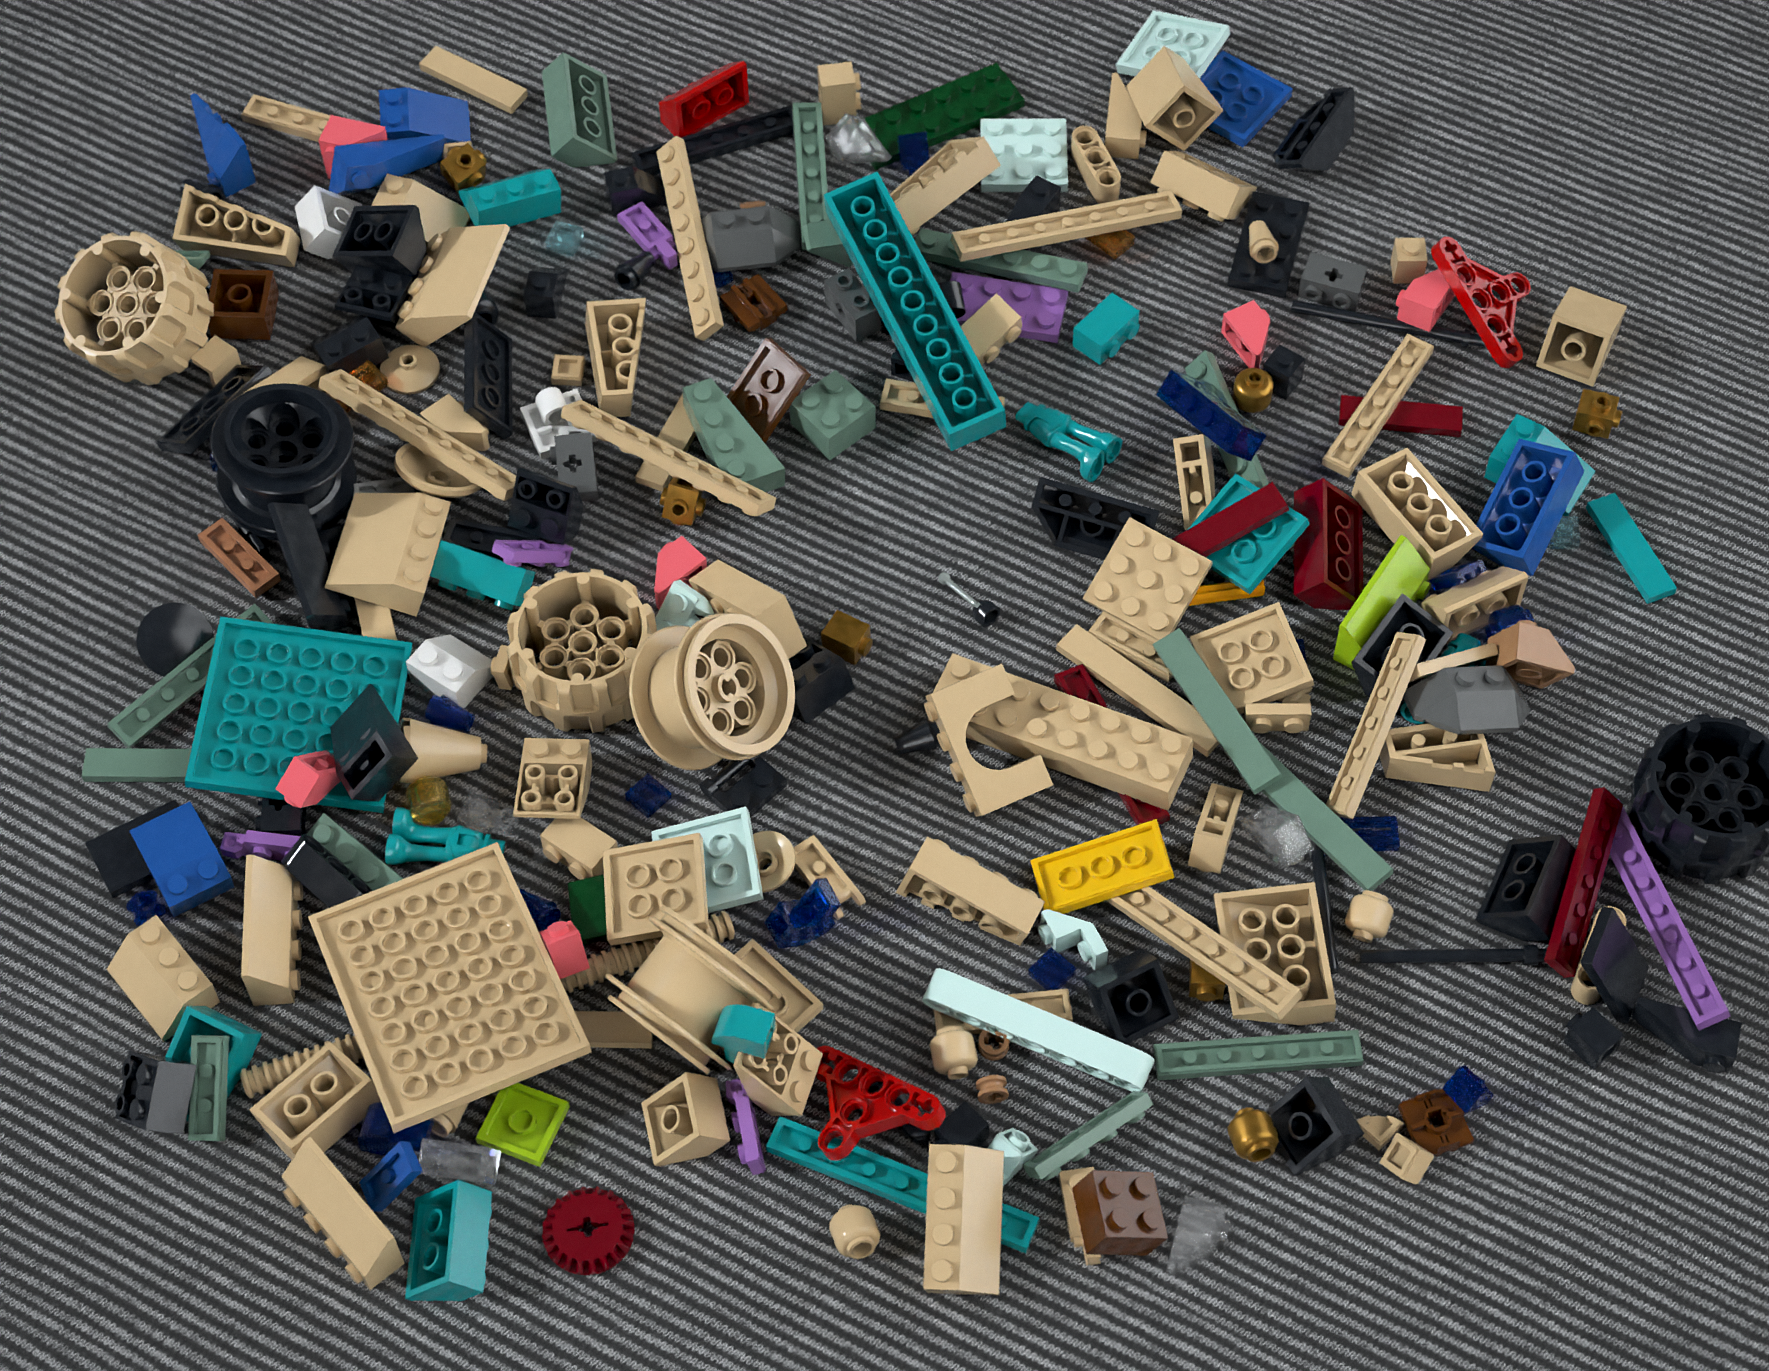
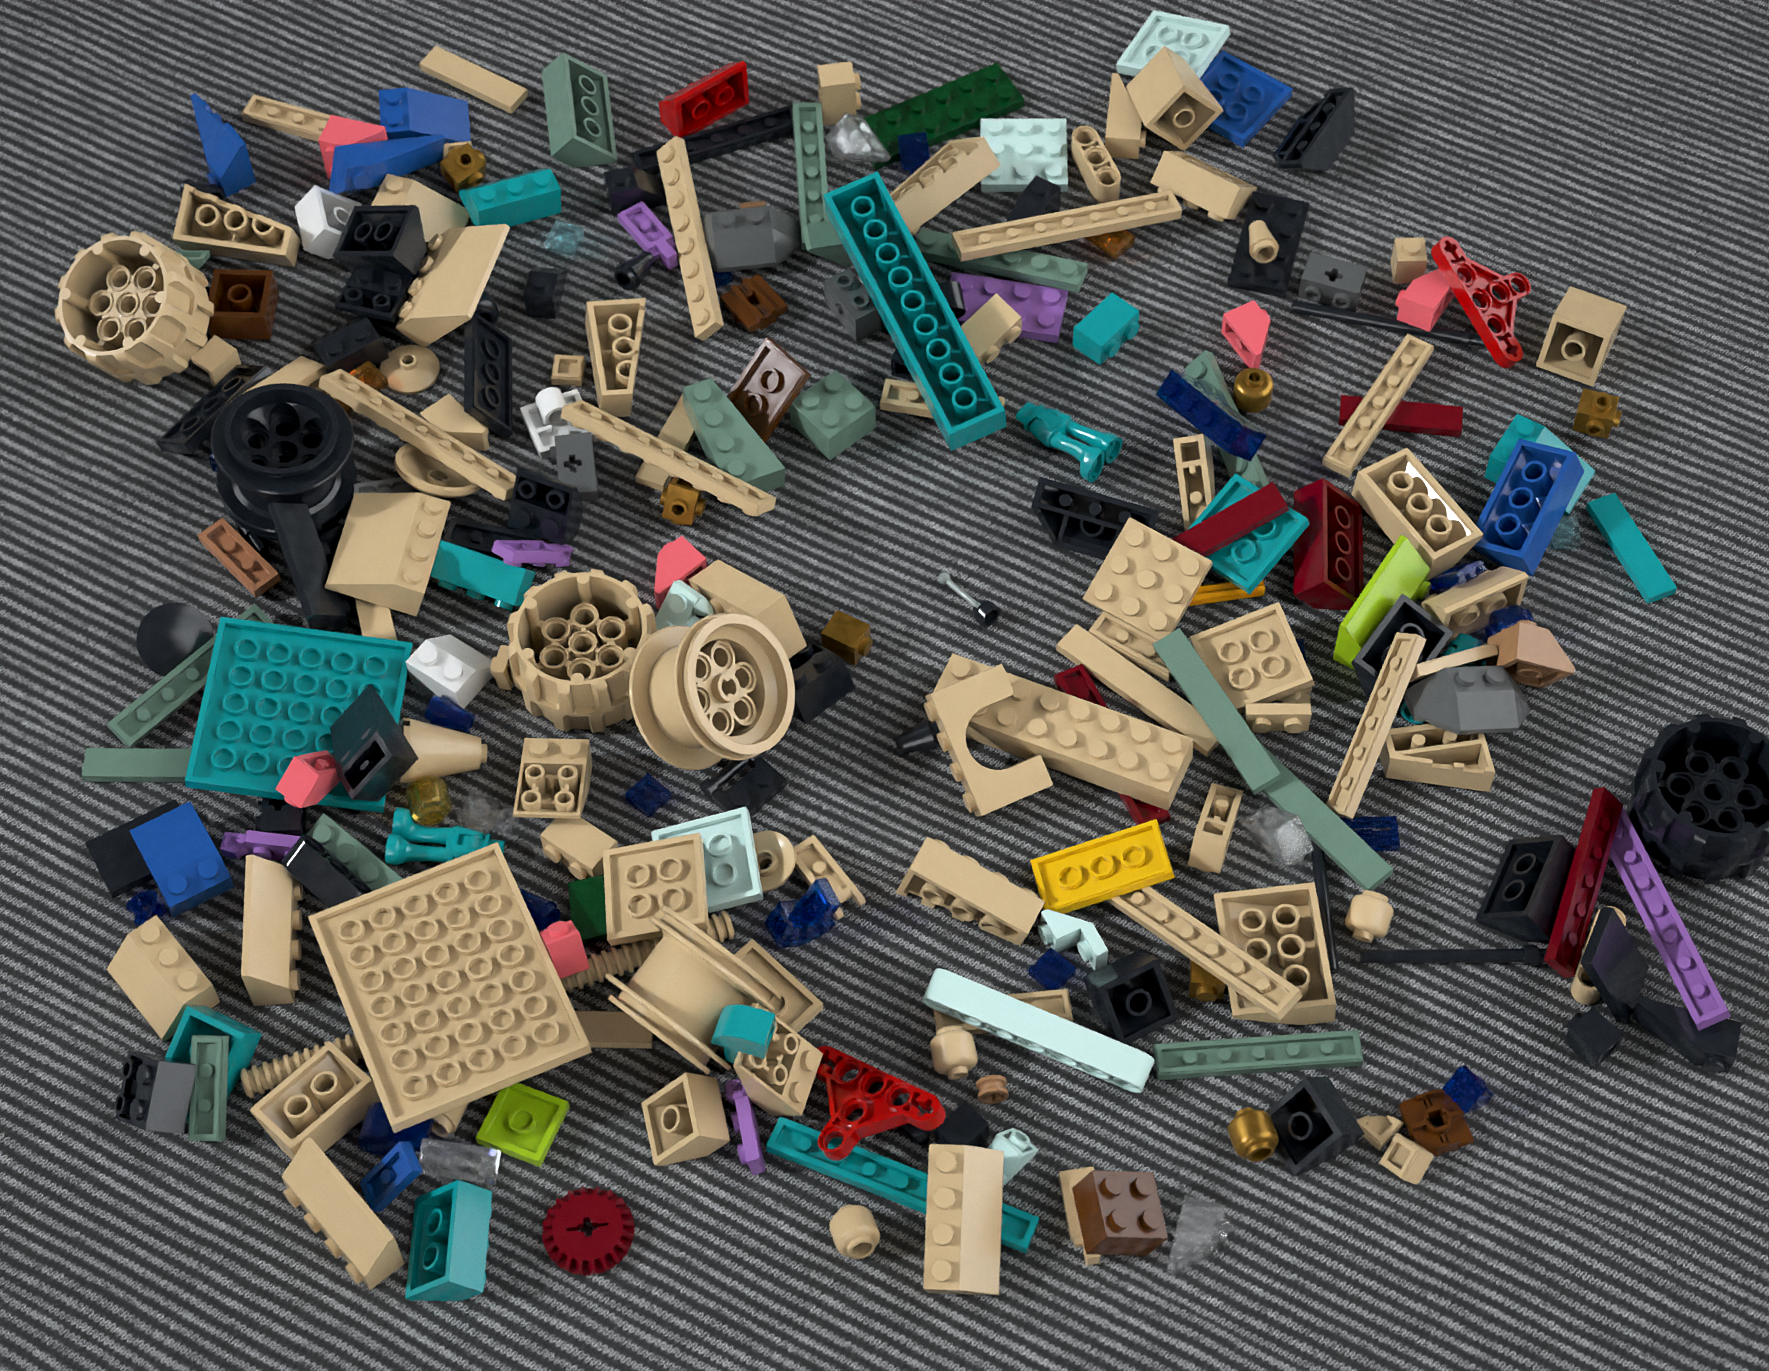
medium nougat bush [978,1030,1009,1061] -> none
sand green plate [1022,1091,1154,1181] -> none
black brick [1263,345,1306,400] -> none

